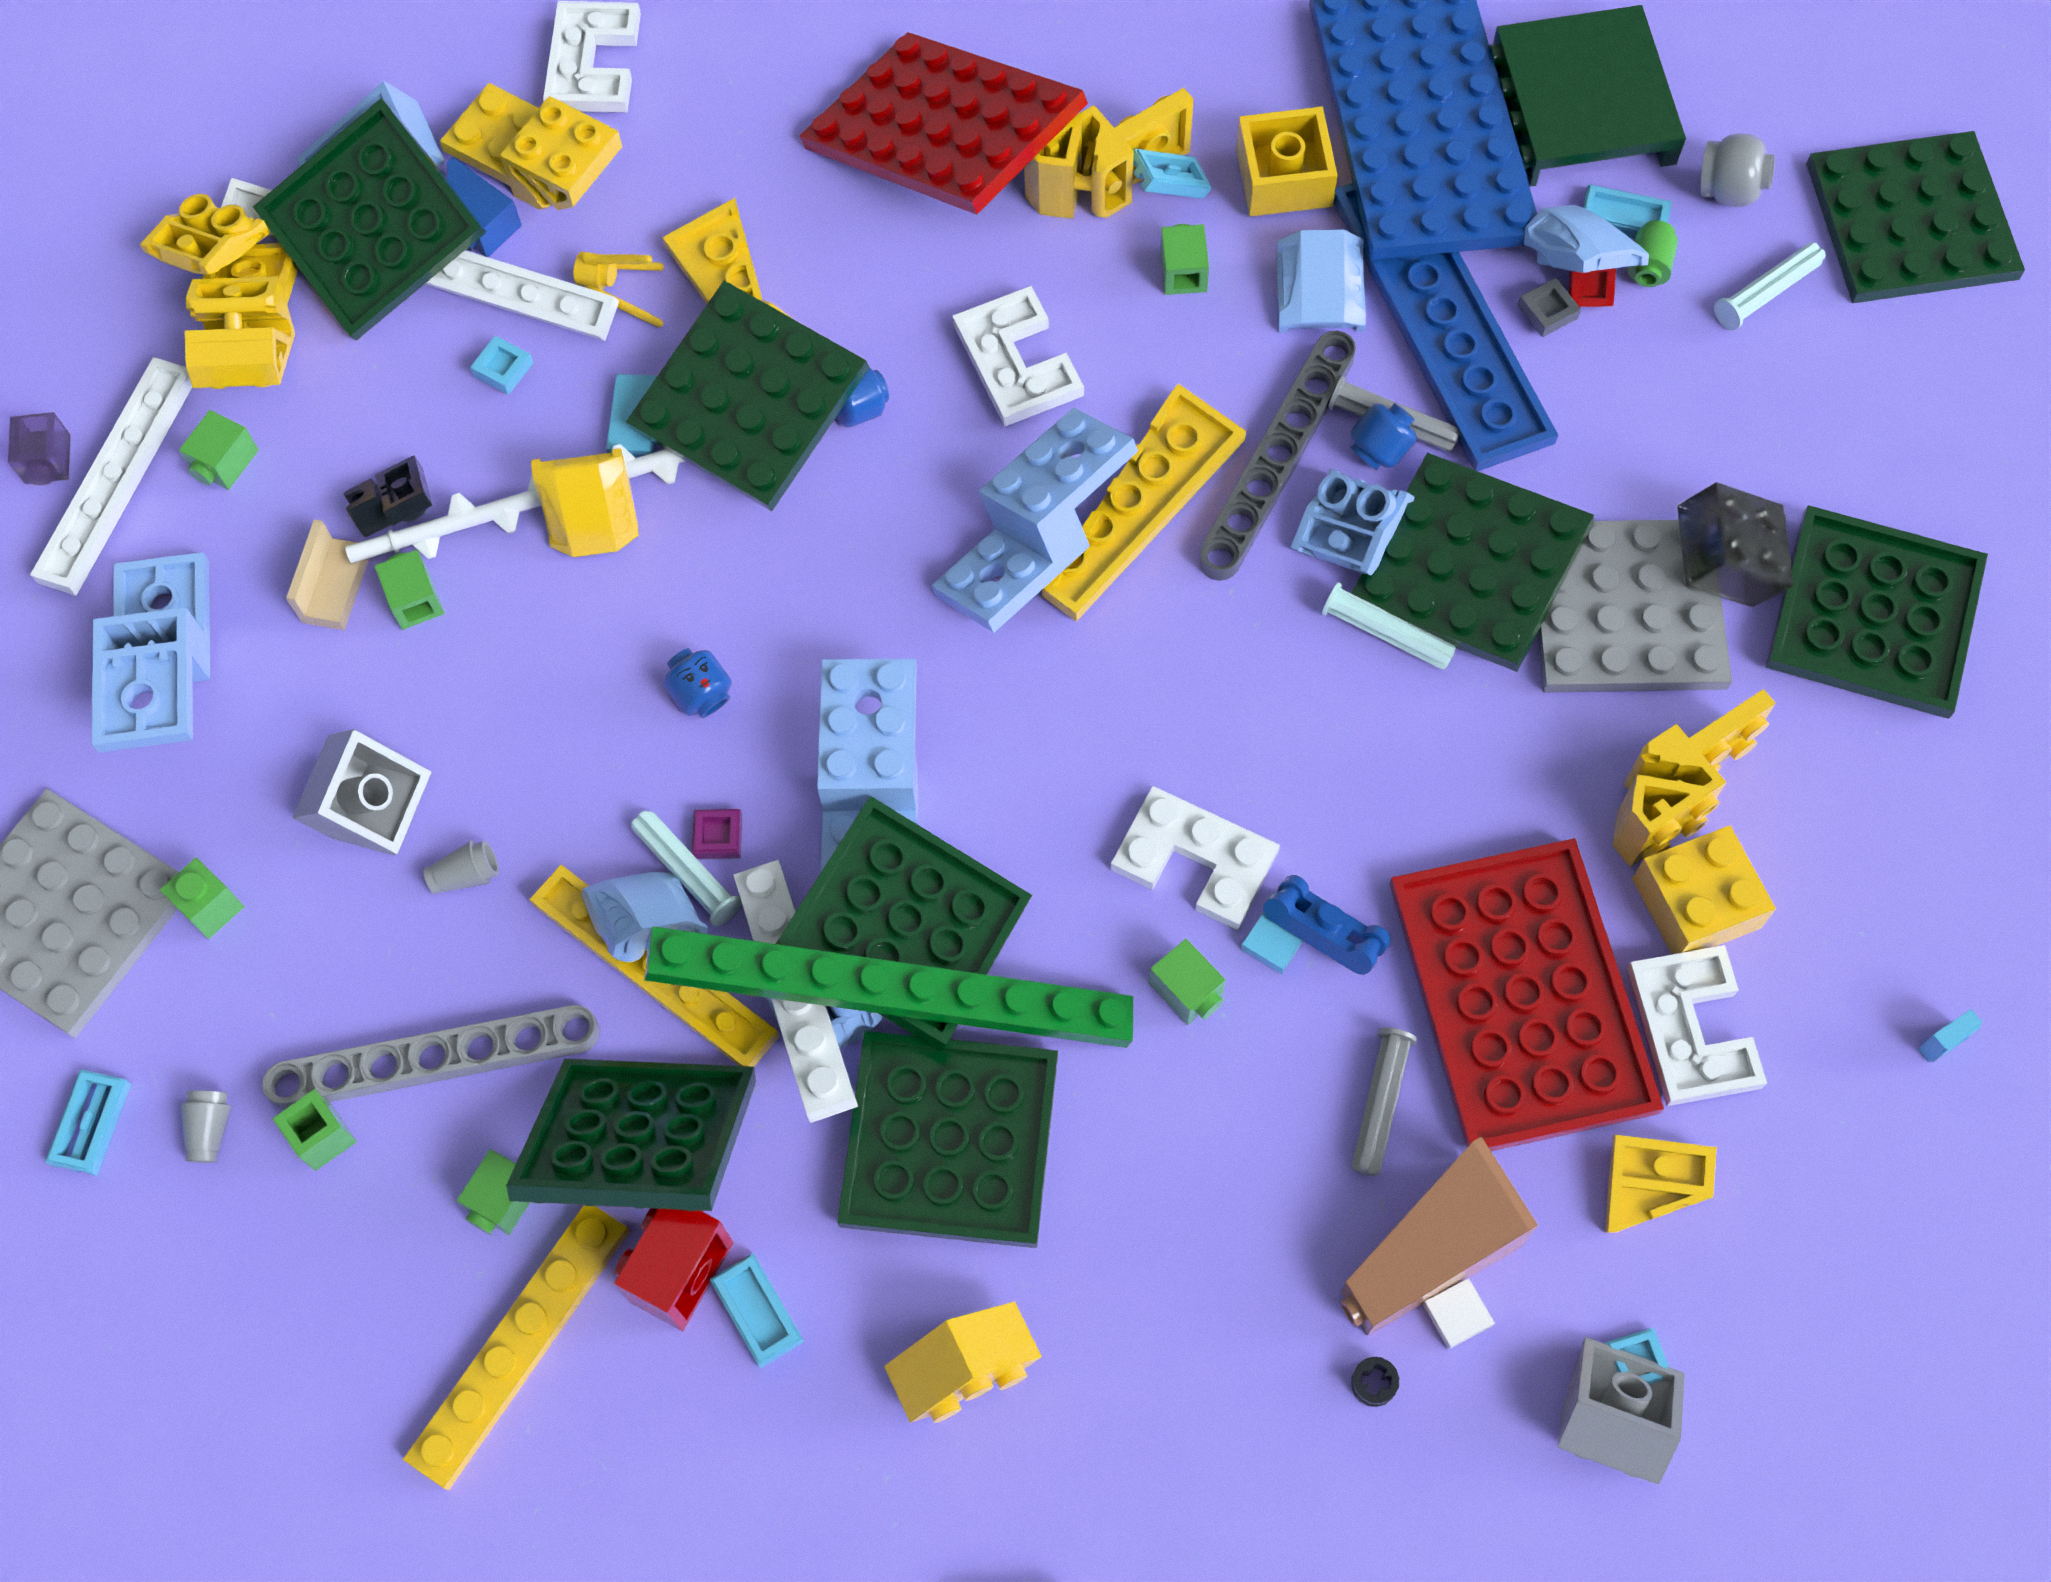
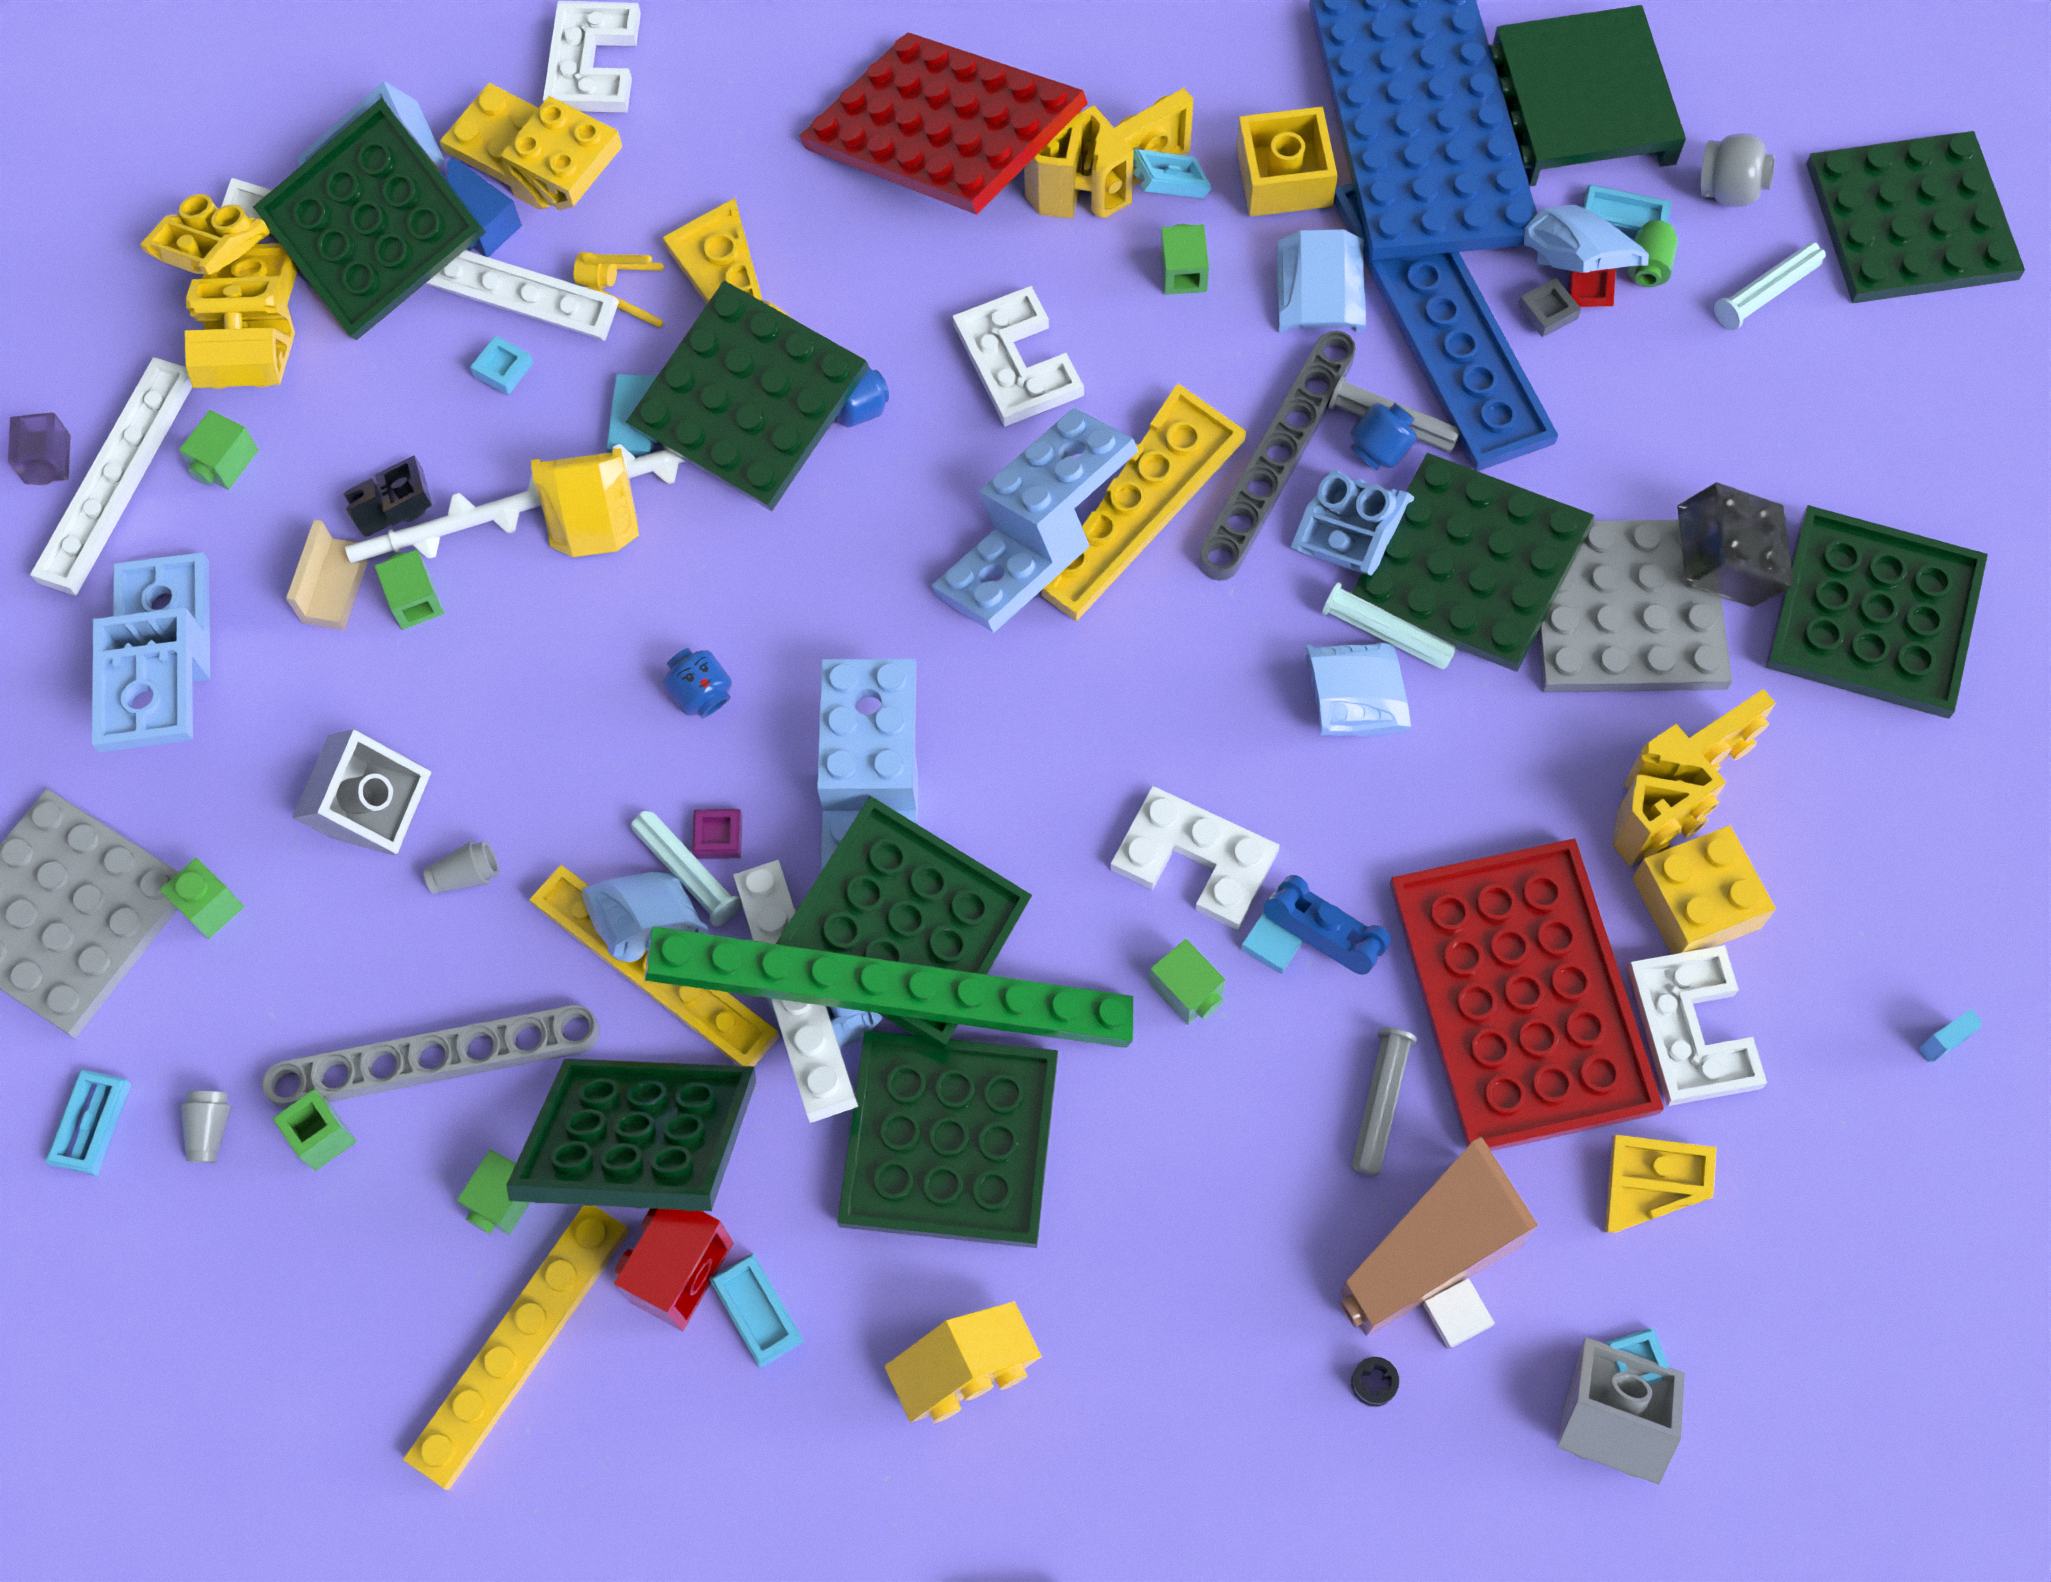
none -> light blue slope [1304,643,1411,737]

